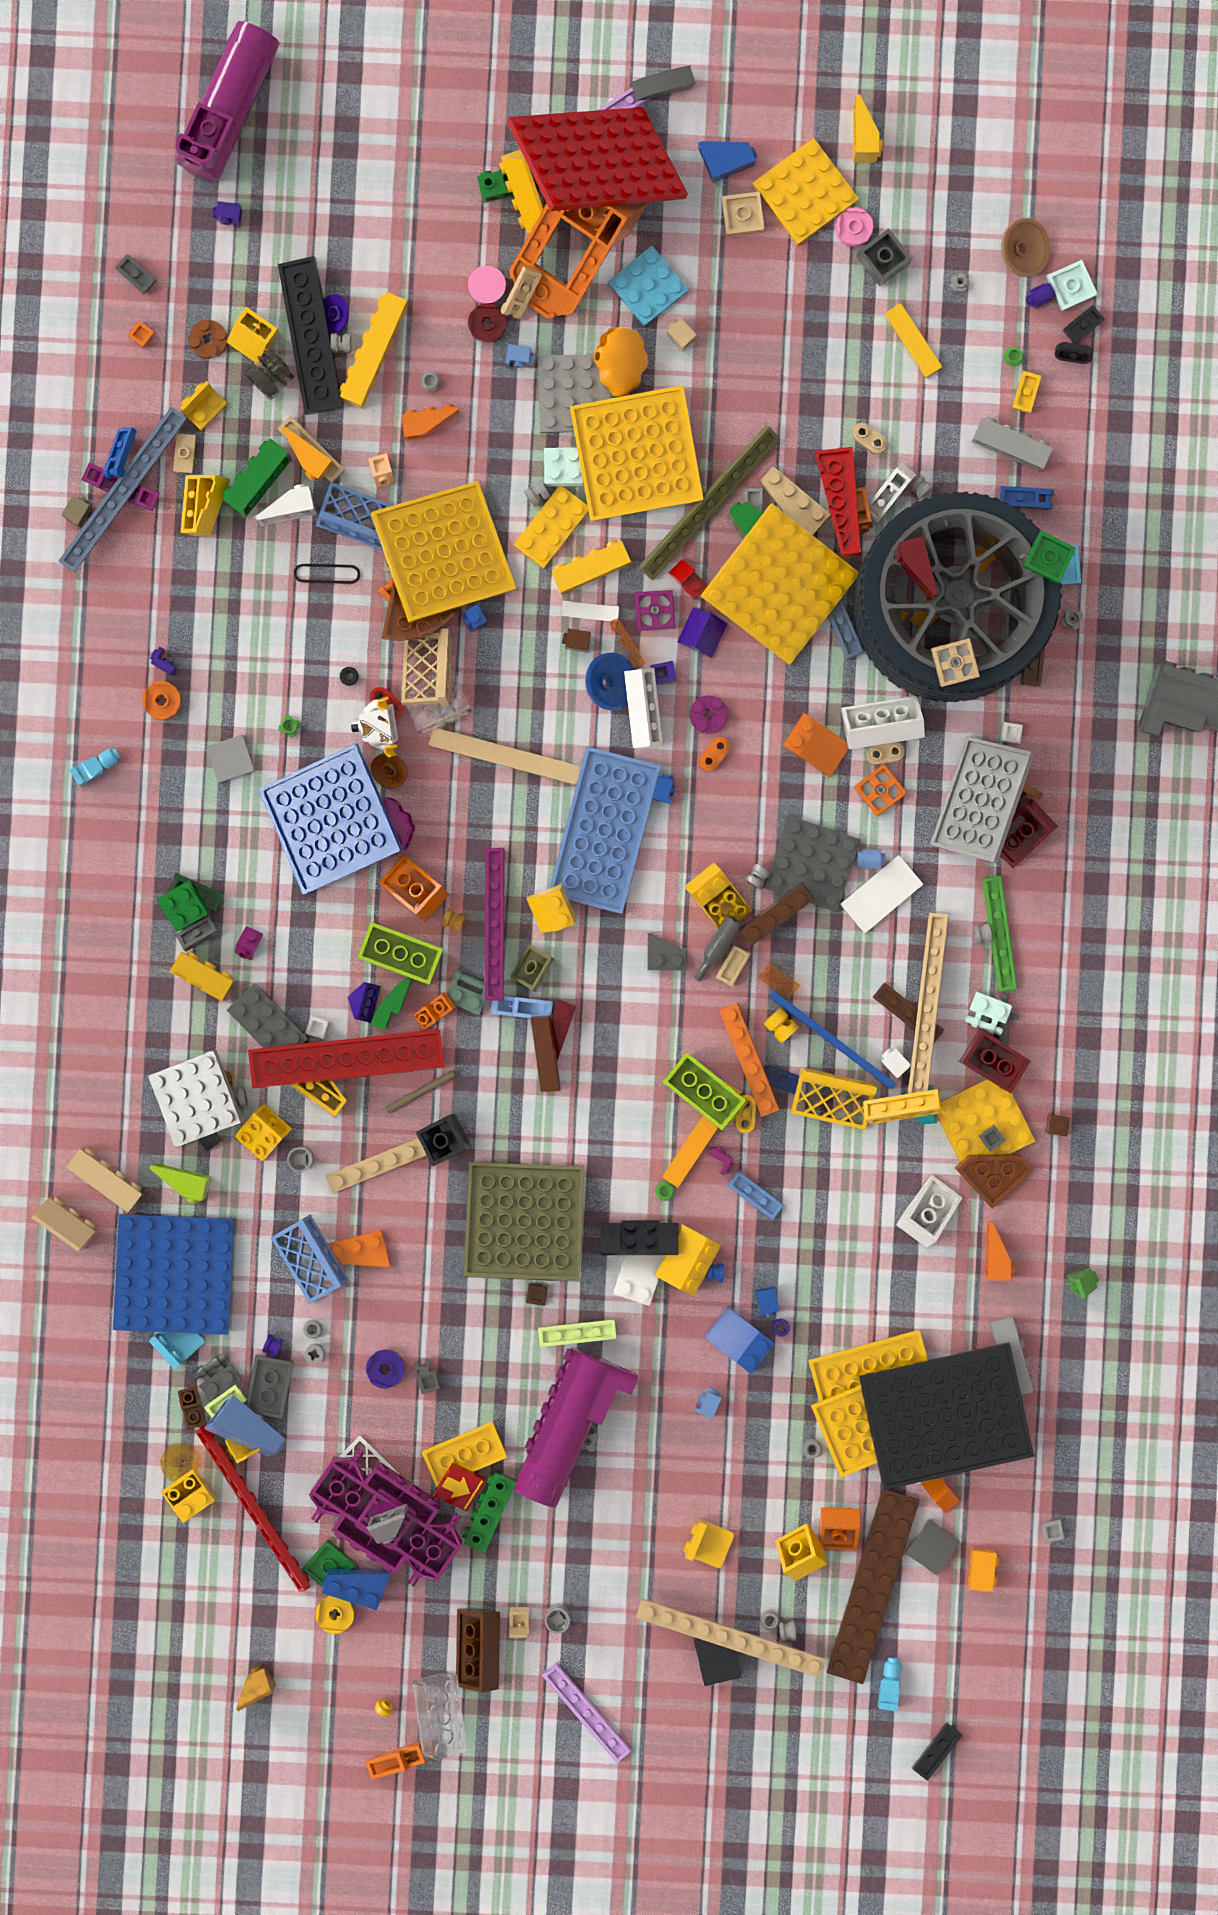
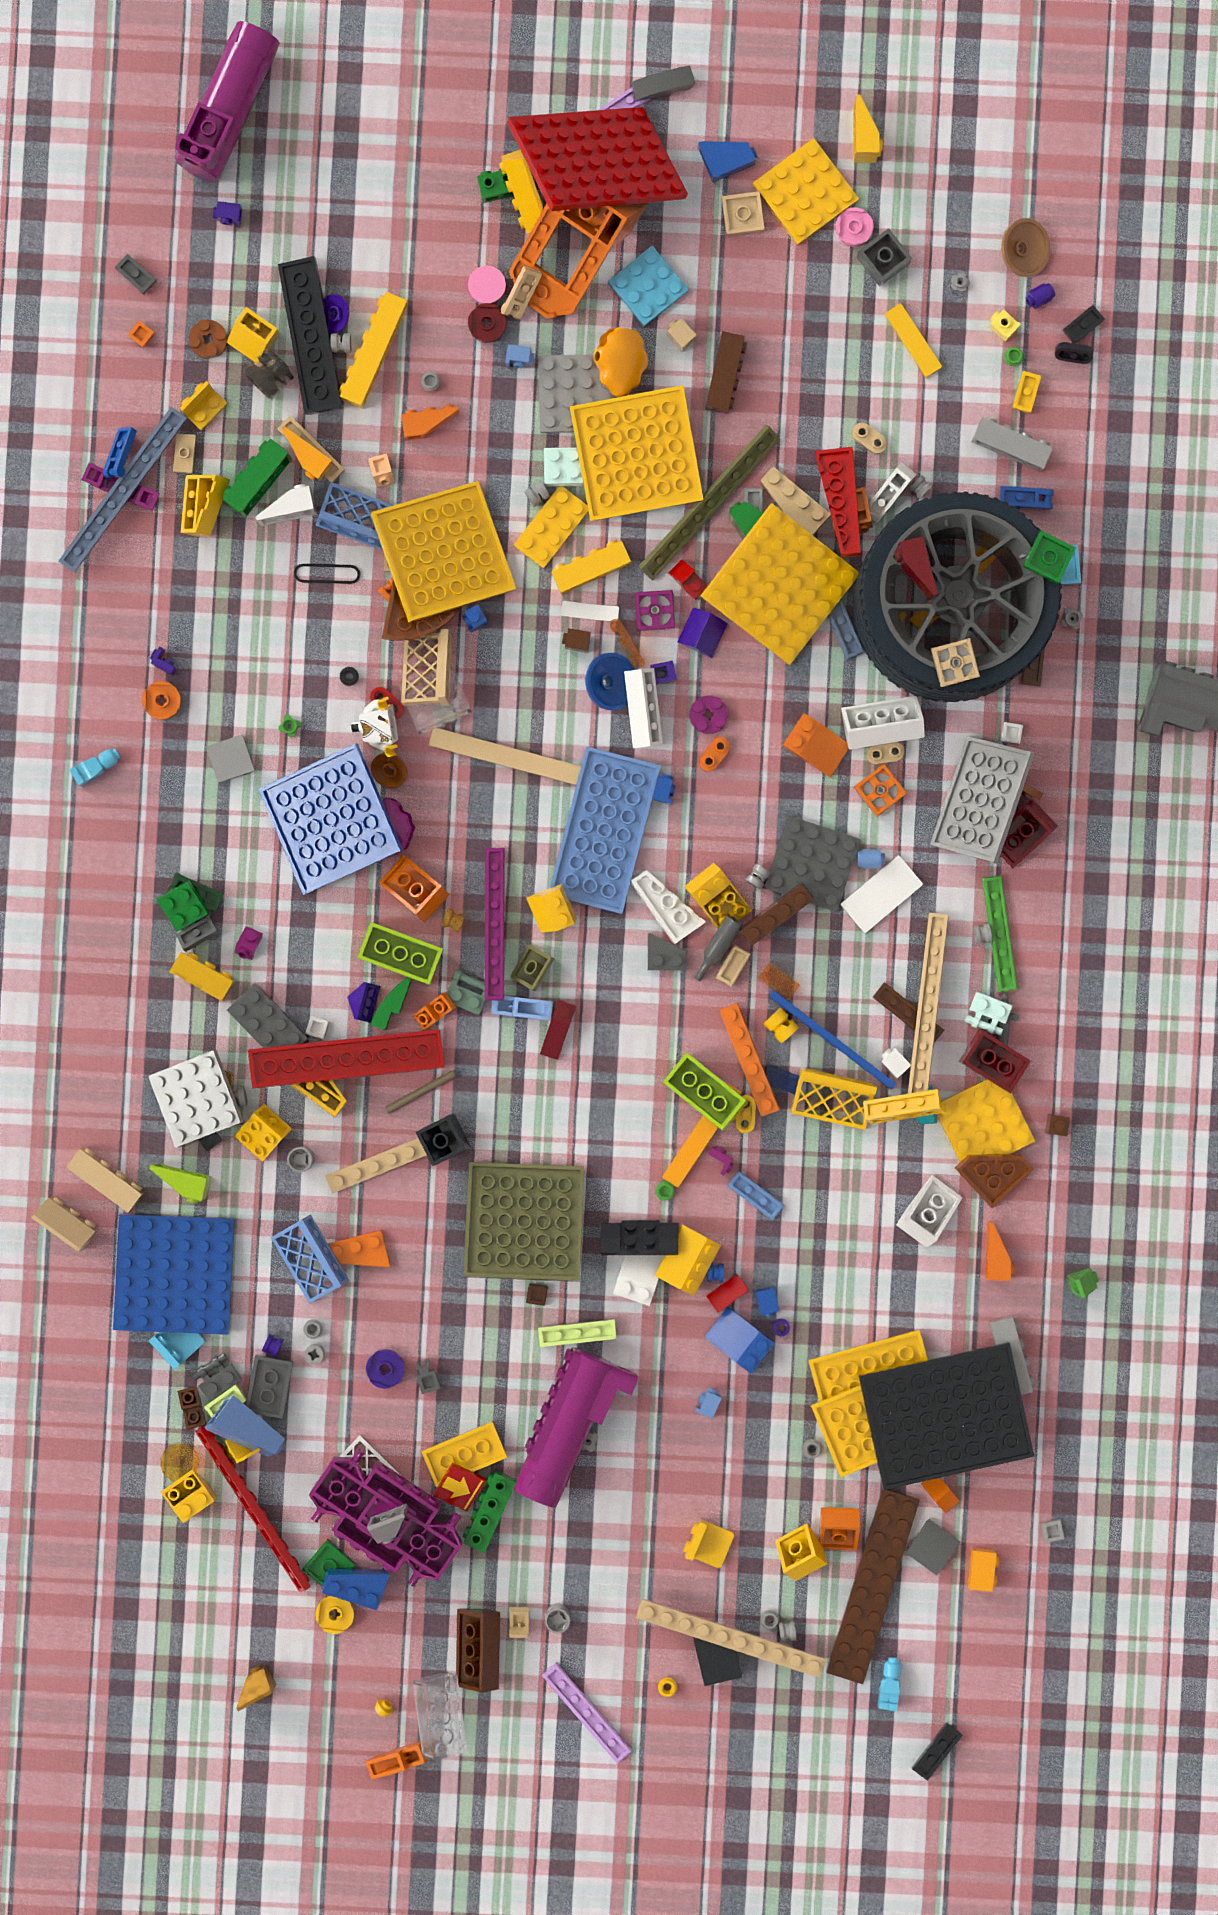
dark tan brick [61,495,92,528] -> none
reddish brown tile [531,1015,561,1092] -> none
dark grey plate [978,1124,1006,1151] -> none
light aqua plate [1046,260,1098,311] -> none
none -> white wing [630,870,706,944]
none -> yellow plate [658,1677,677,1697]
none -> reddish brown brick [705,331,747,414]
none -> red slope [706,1274,748,1313]
none -> light yellow brick [989,309,1021,342]

